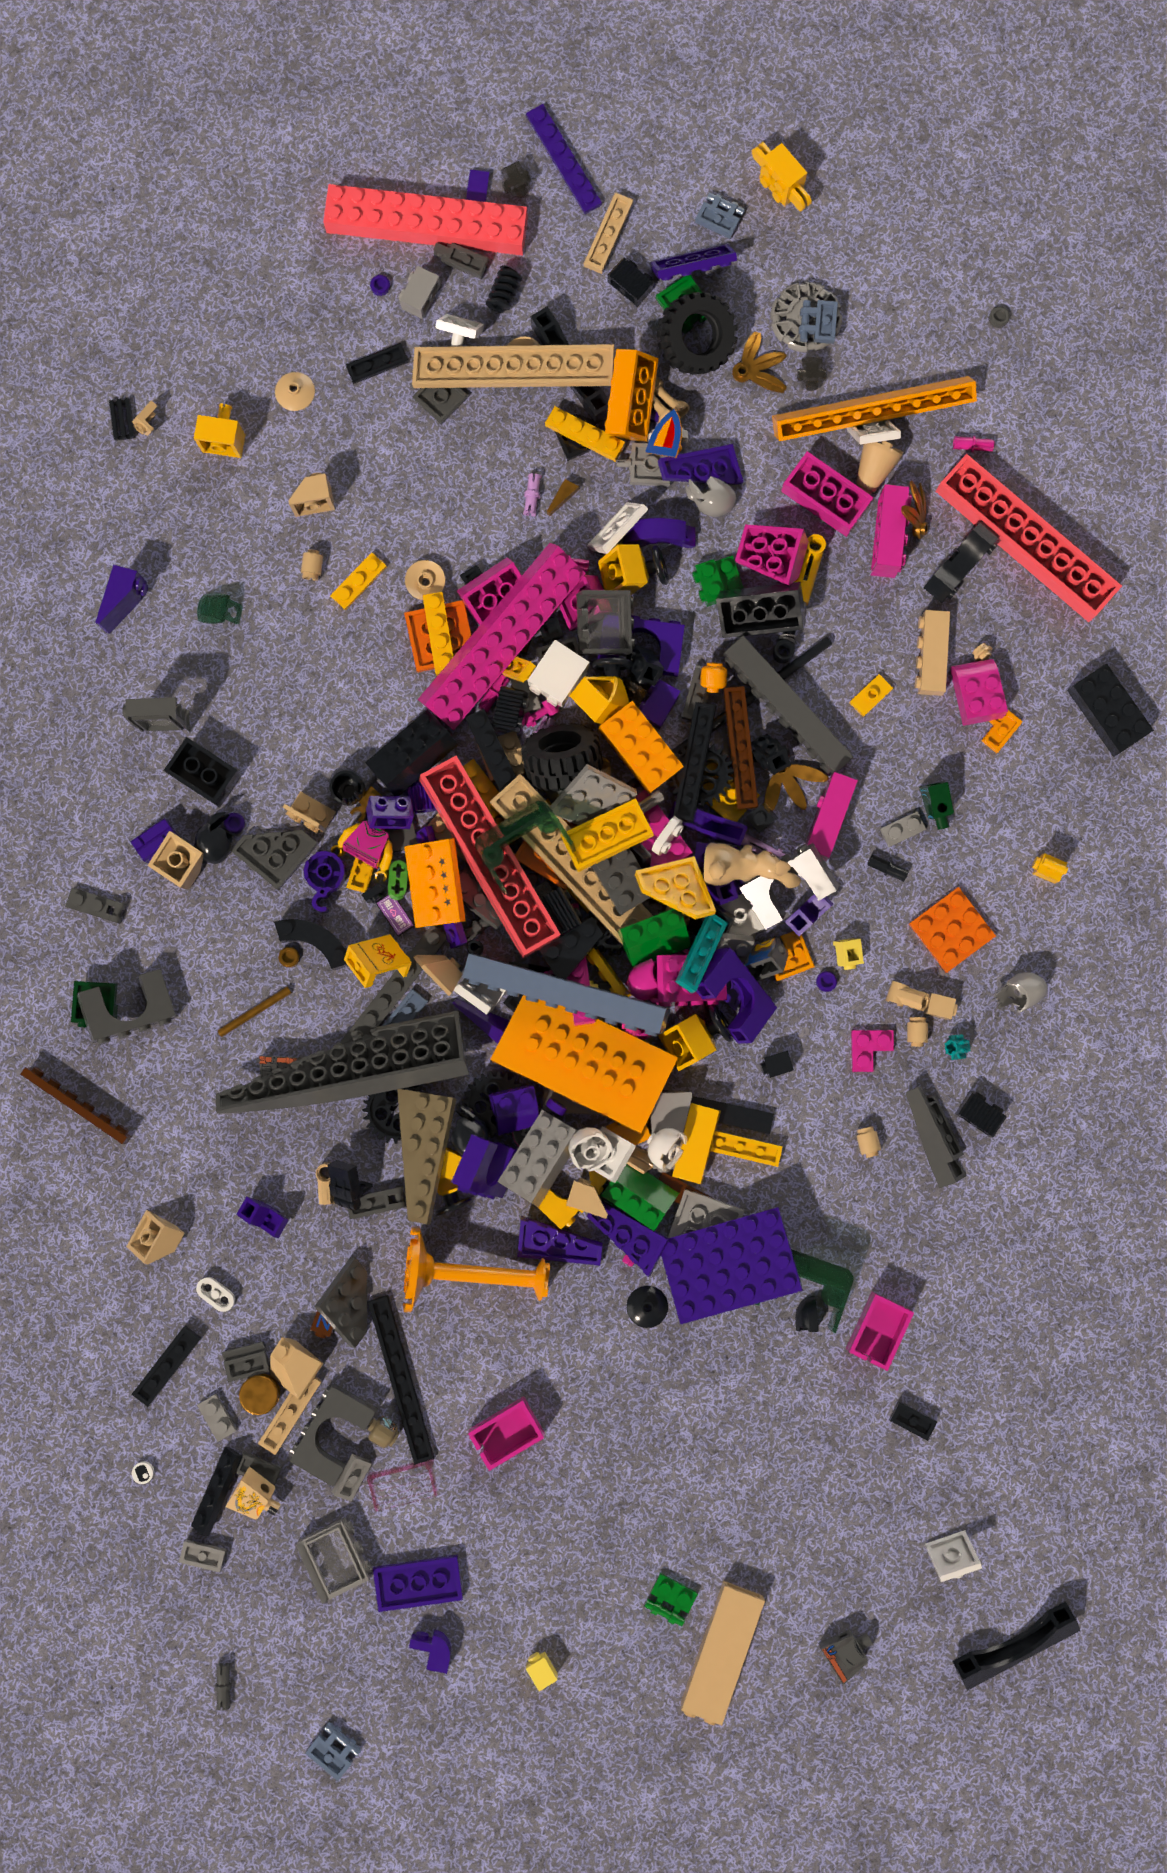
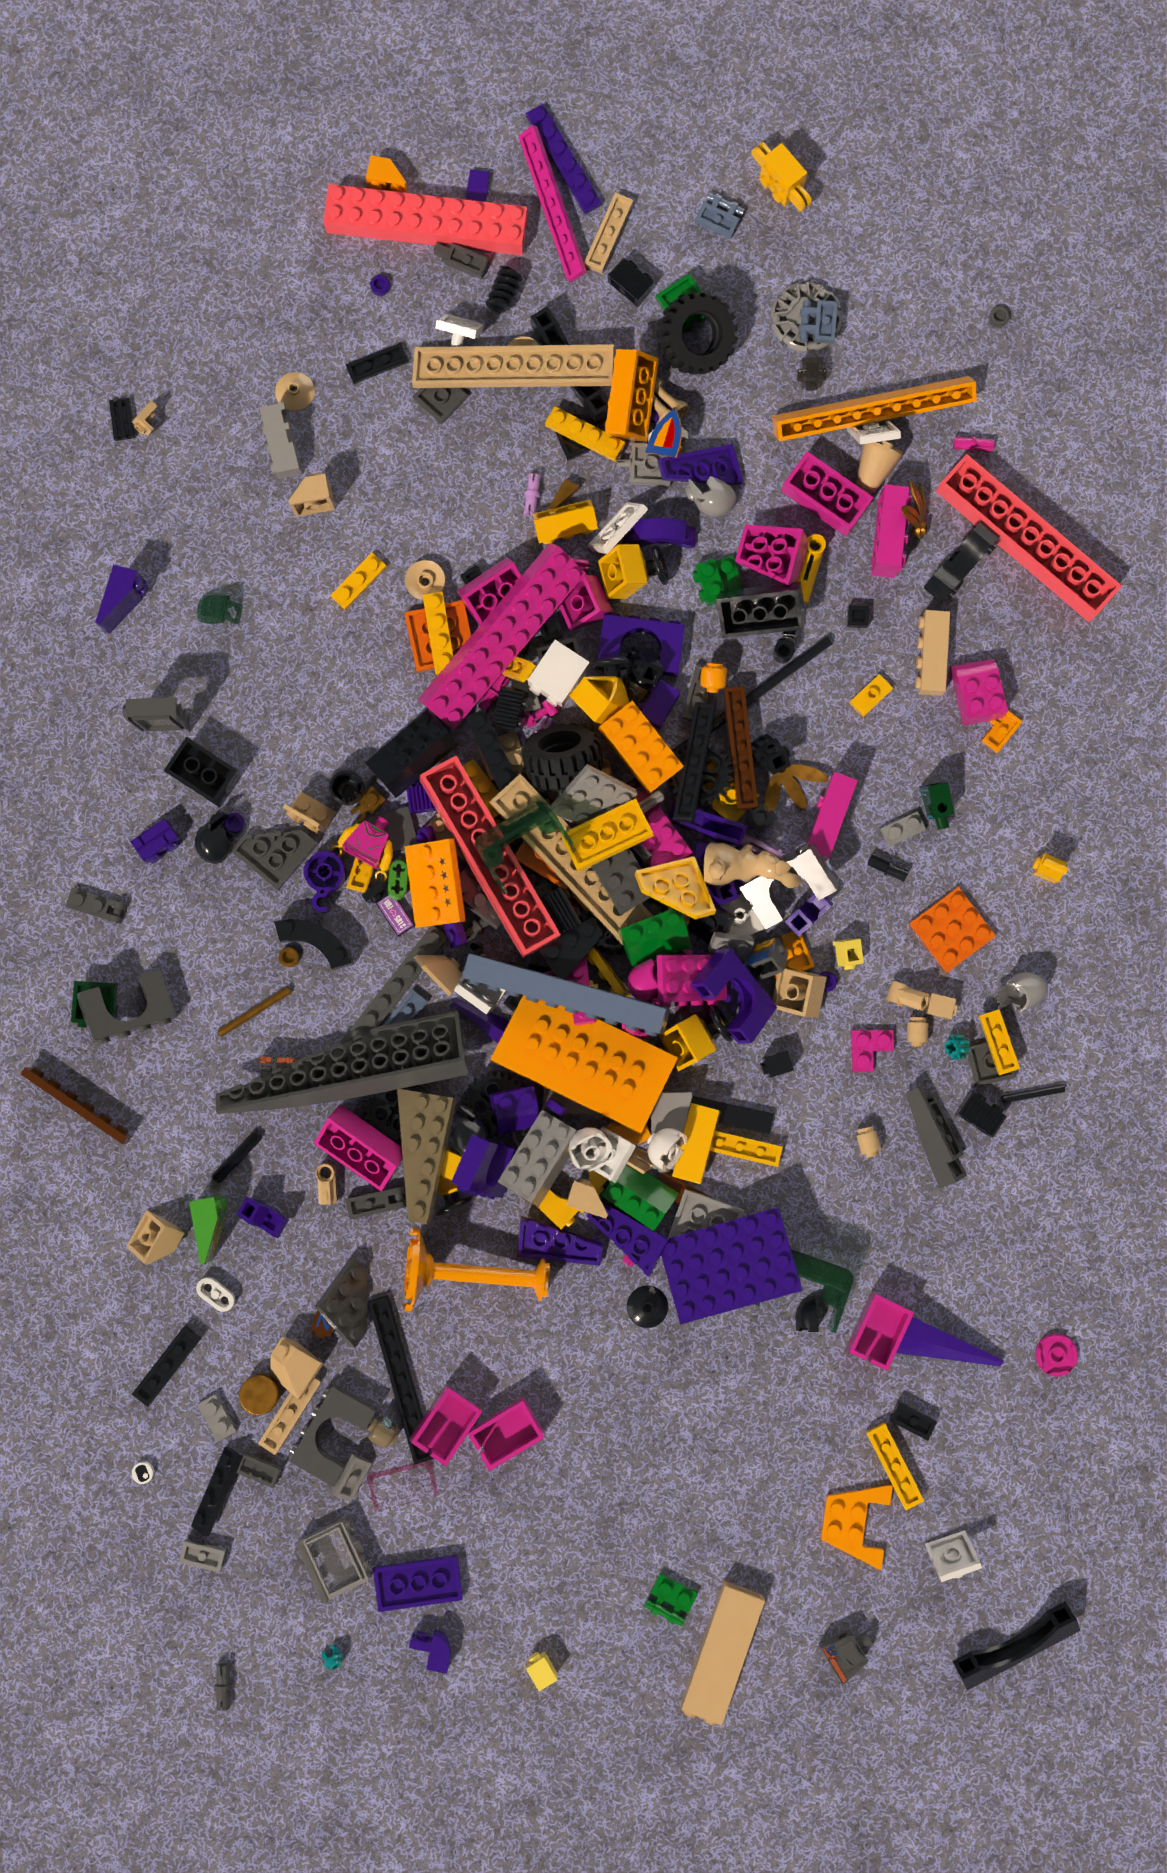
tan slope [147,831,204,890] -> none
yellow brick [194,403,246,458] -> none
dark grey plate [221,1341,270,1383] -> none
tan torso [225,1467,281,1519] -> none
tan brick [301,549,323,581] -> none
sand blue plate [305,1722,362,1781] -> none
black piece [328,1160,373,1210] -> none
yellow panel [344,934,412,988] -> none
dark purple brick [366,796,414,829] -> none
light grey brick [399,266,441,319] -> none
clear smoke brick [501,161,532,199] -> none
window [576,590,635,656] -> none
dark purple plate [650,244,737,281] -> none
white plate [652,816,684,855] -> none
teal plate [675,914,728,993] -> none
dark grey brick [722,636,854,775] -> none
pearl gold plant [732,332,787,393] -> none
tan plate [972,643,992,662] -> none
black brick [1067,663,1154,757] -> none
none -> bright green slope [189,1194,228,1265]
none -> black axle [211,1133,261,1183]
none -> light grey wedge [259,403,302,479]
none -> dark pink brick [313,1104,403,1192]
none -> teal plate [321,1645,344,1670]
none -> light orange slope [366,155,407,193]
none -> dark pink piece [409,1385,483,1466]
none -> dark pink plate [518,125,587,282]
none -> yellow brick [532,500,598,544]
none -> tan slope [772,968,827,1017]
none -> light orange wing [821,1484,893,1570]
none -> black plate [847,605,869,628]
none -> yellow plate [866,1422,924,1511]
none -> dark purple wedge [896,1317,1004,1366]
none -> dark grey tile [967,1041,1017,1087]
none -> yellow plate [978,1009,1020,1075]
none -> black bar [1002,1084,1065,1104]
none -> dark pink tile [1035,1334,1078,1377]

